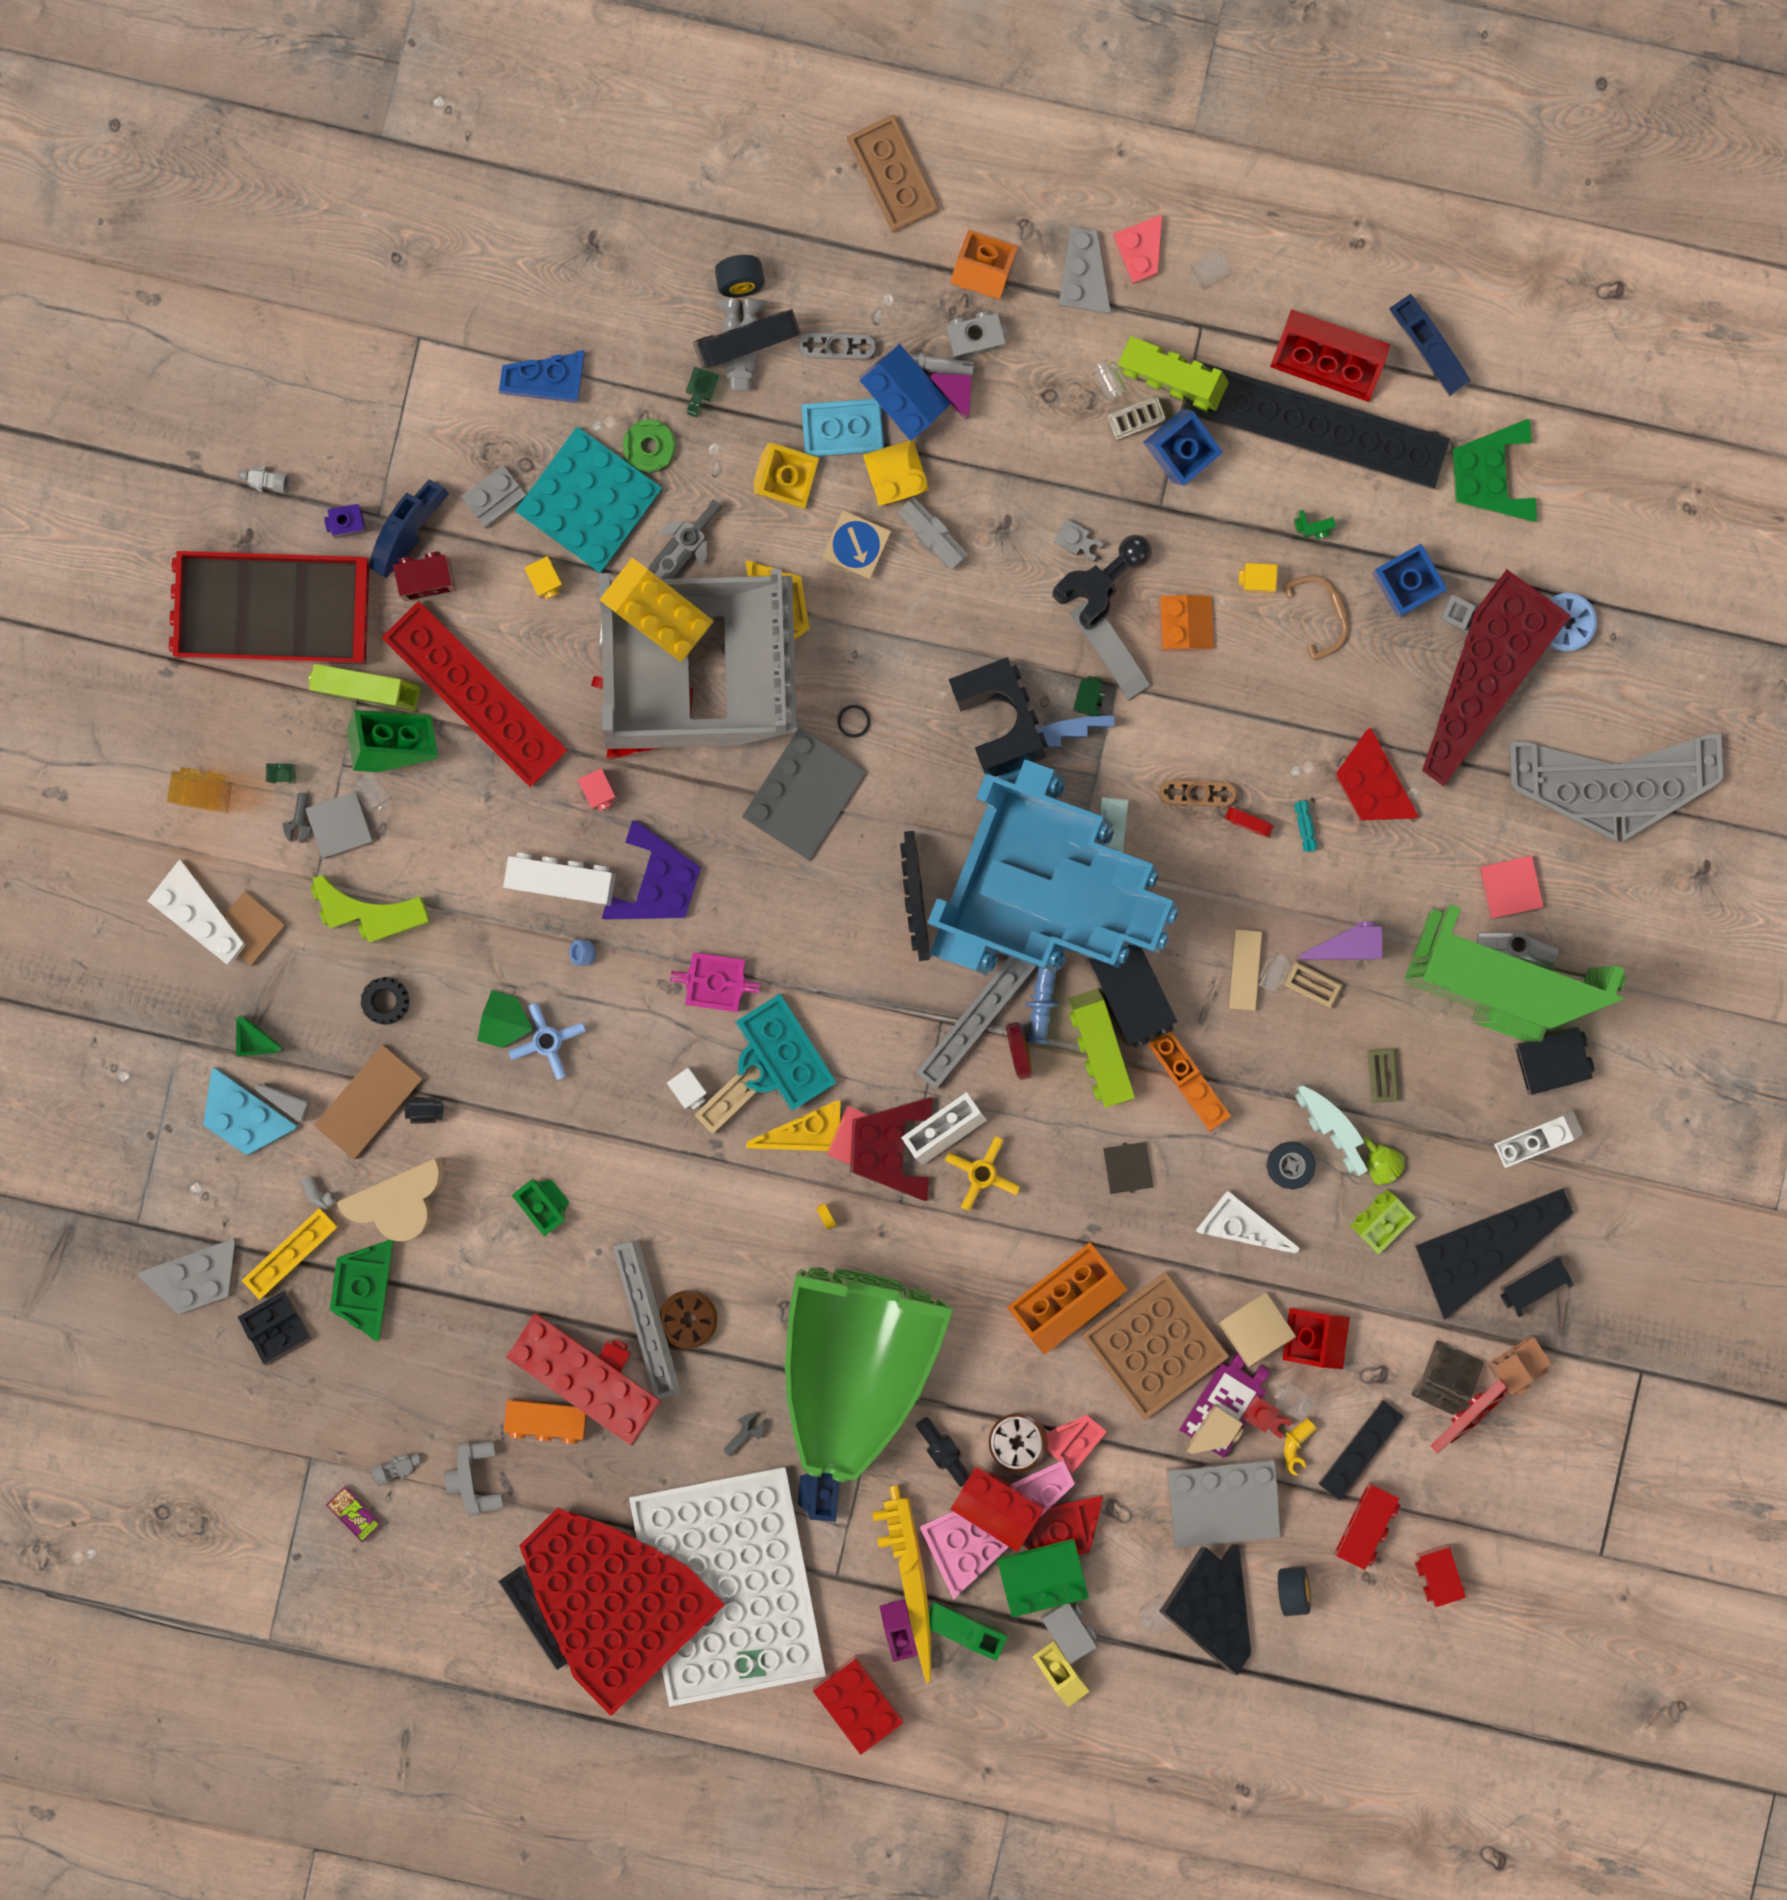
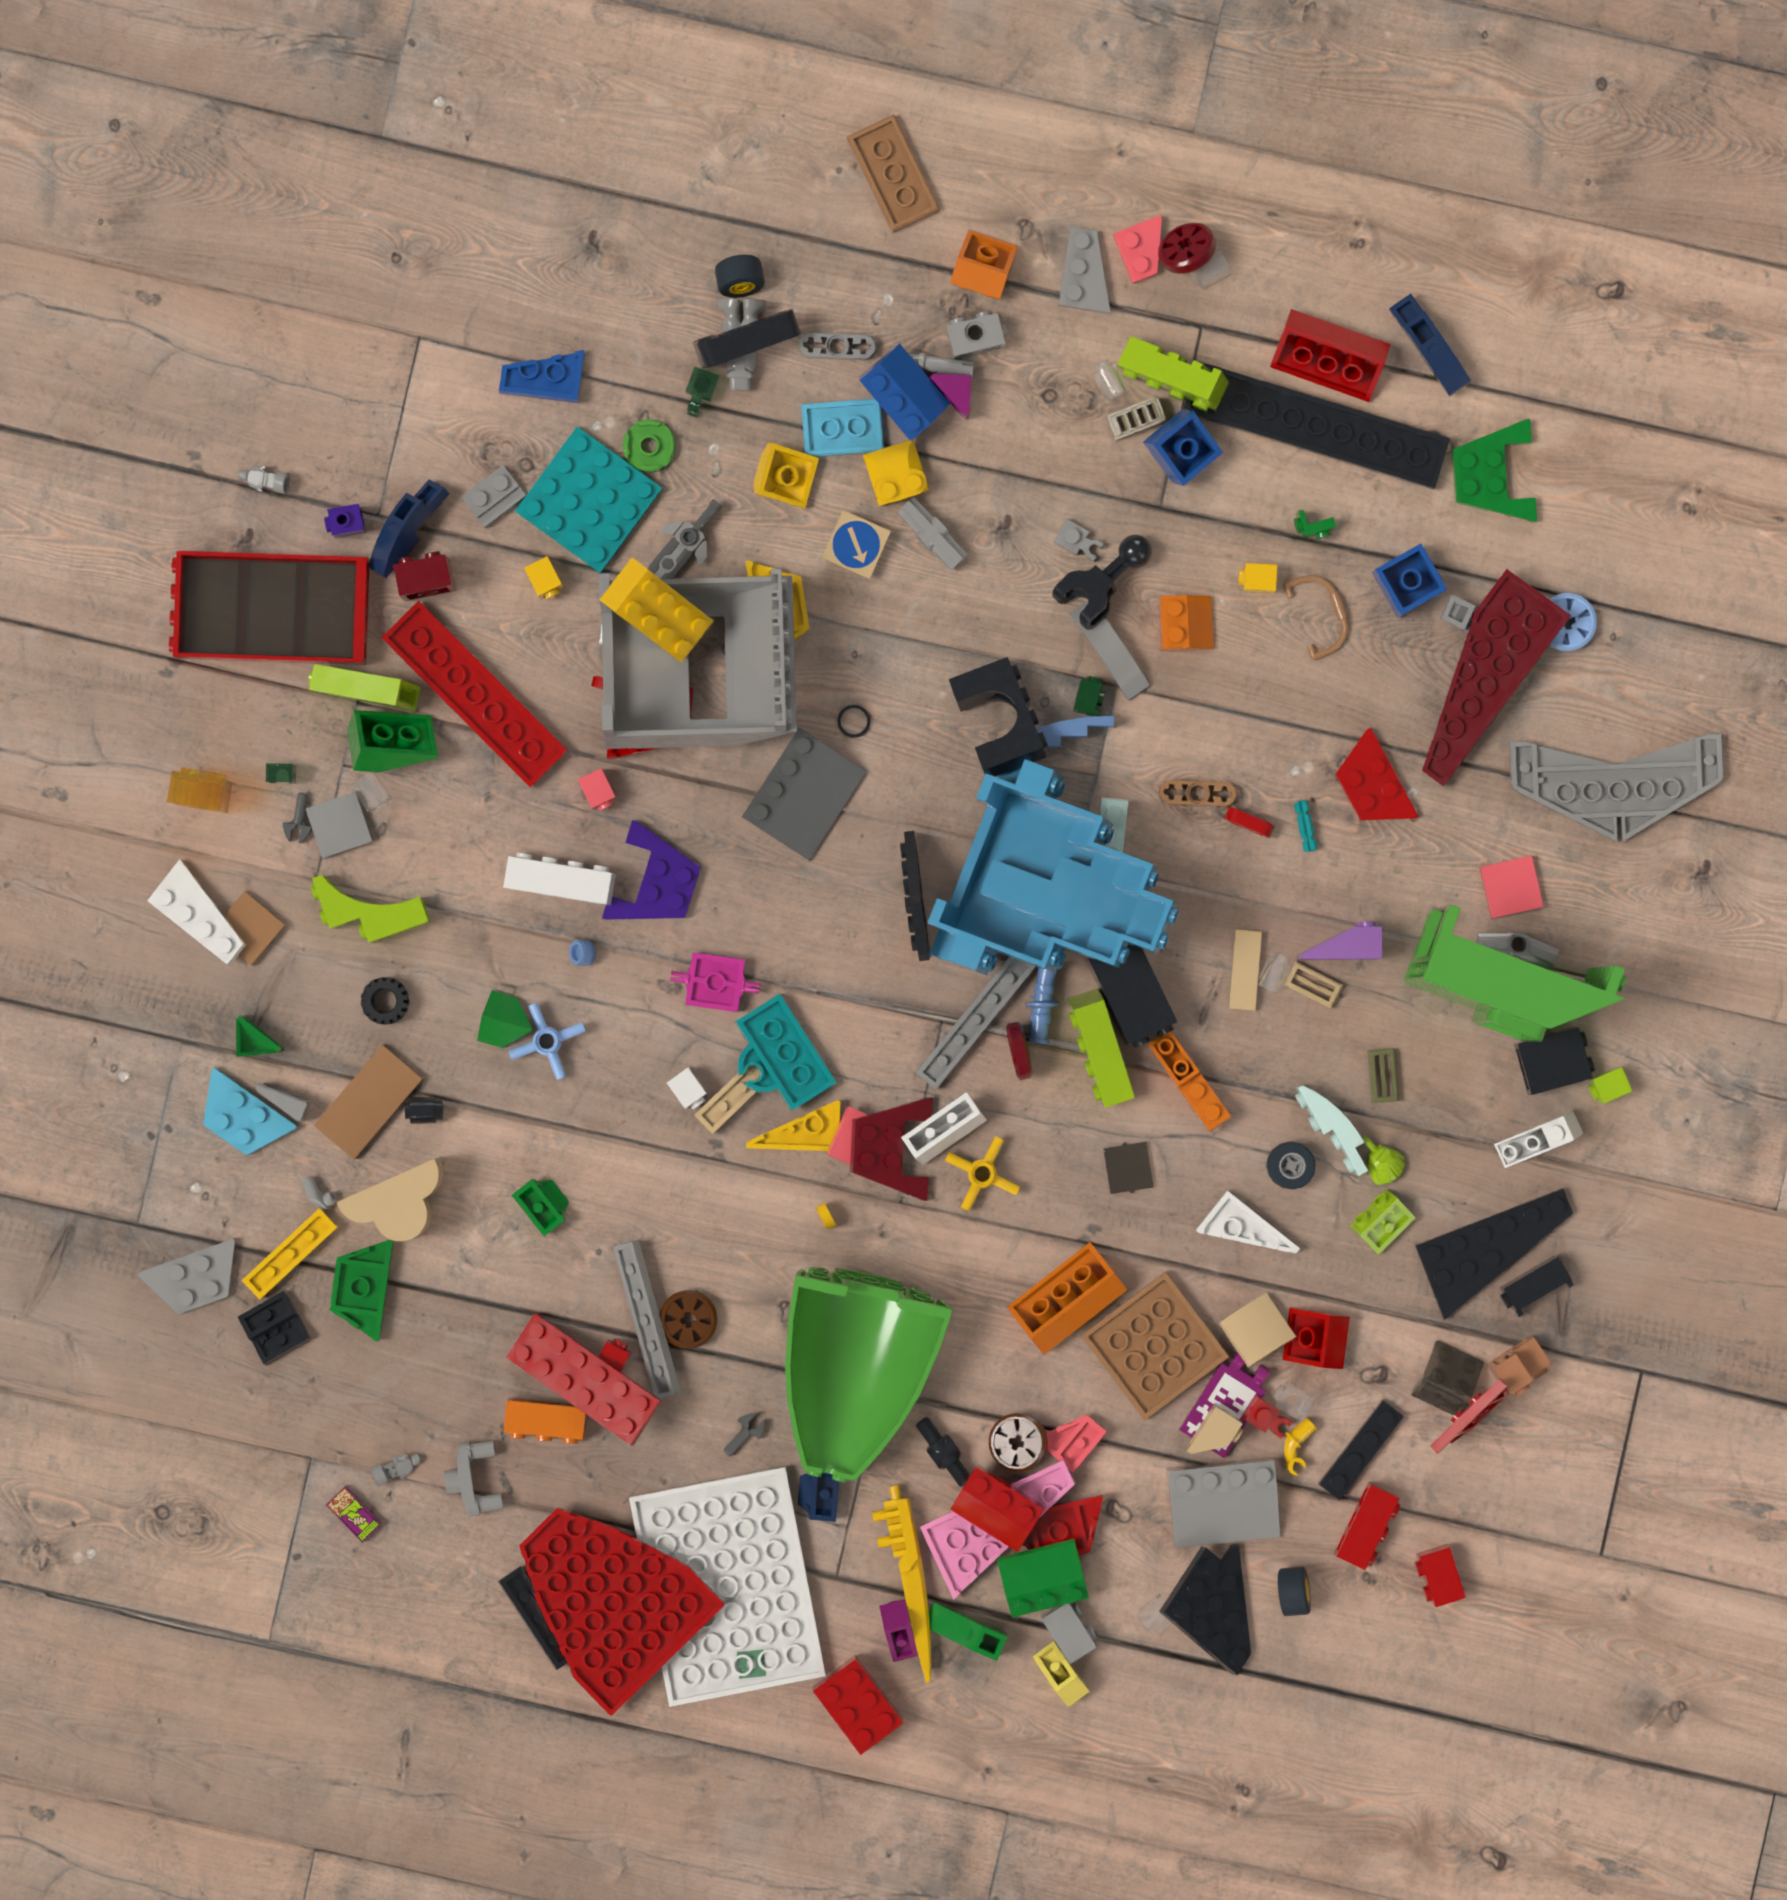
none -> dark red wheel [1158,222,1216,274]
none -> lime brick [1588,1067,1632,1104]

